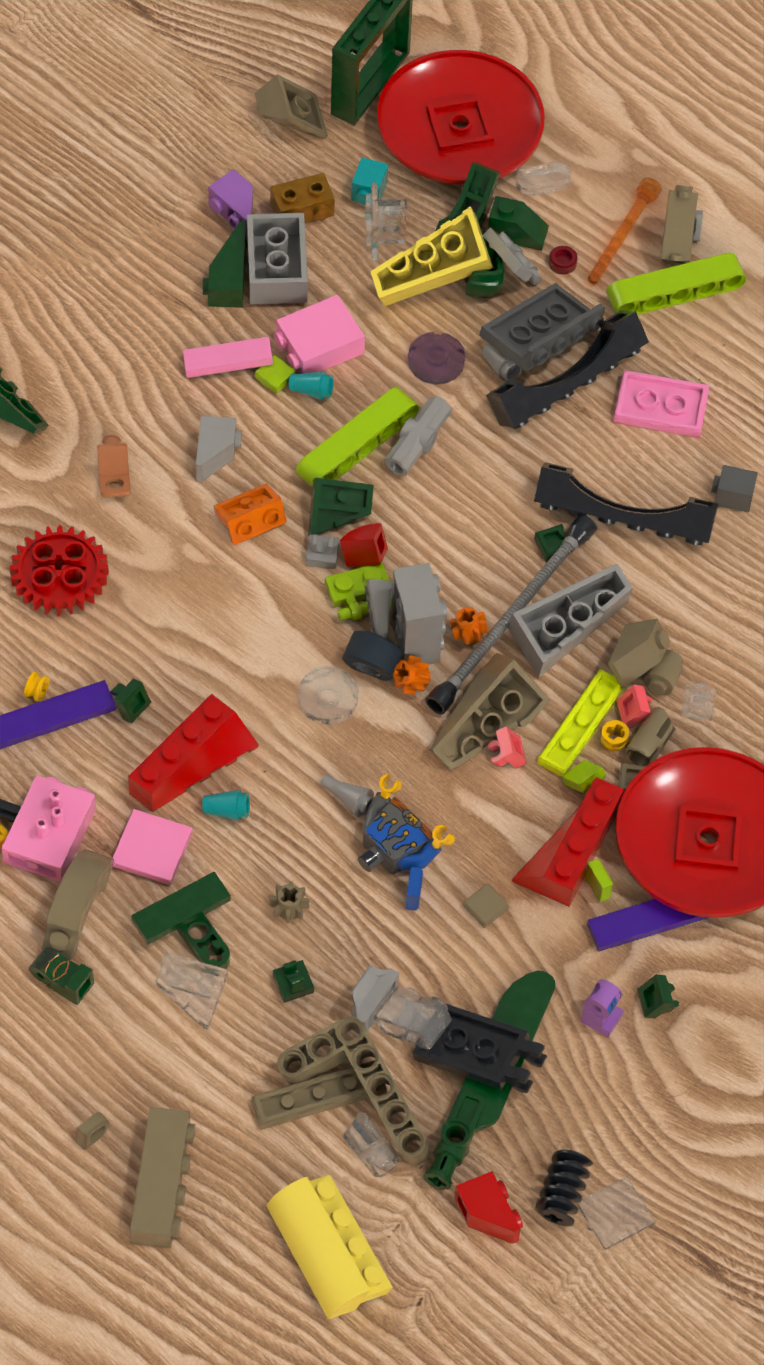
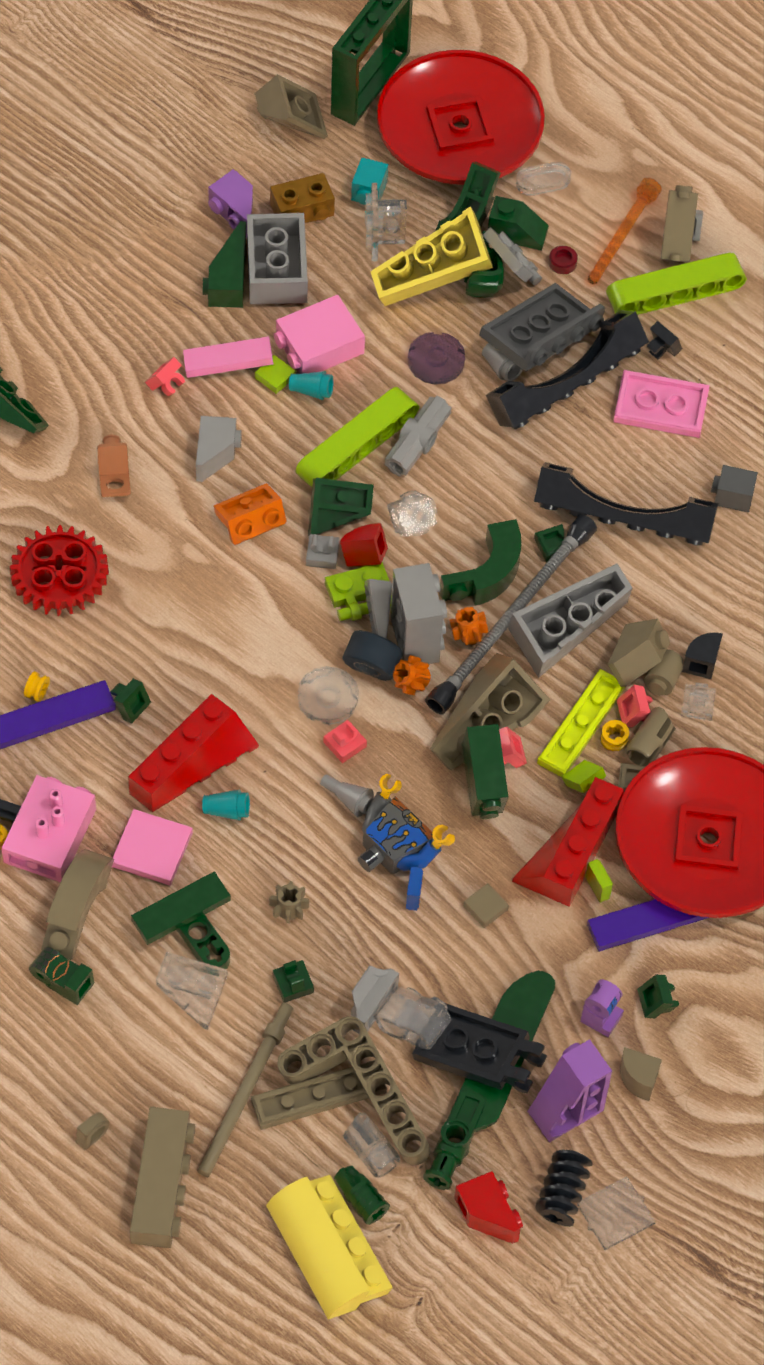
none -> coral tile [145,357,185,396]
none -> dark tan bar [198,1003,293,1177]
none -> coral tile [323,720,367,764]
none -> dark green hinge [334,1166,390,1225]
none -> clear brick [387,490,438,537]
none -> dark green arch [440,519,522,606]
none -> dark green brick [462,724,509,819]
none -> medium lavender wedge [527,1039,612,1143]
none -> dark tan brick [620,1047,662,1101]
none -> black tile [647,321,682,360]
none -> black brick [682,632,723,679]

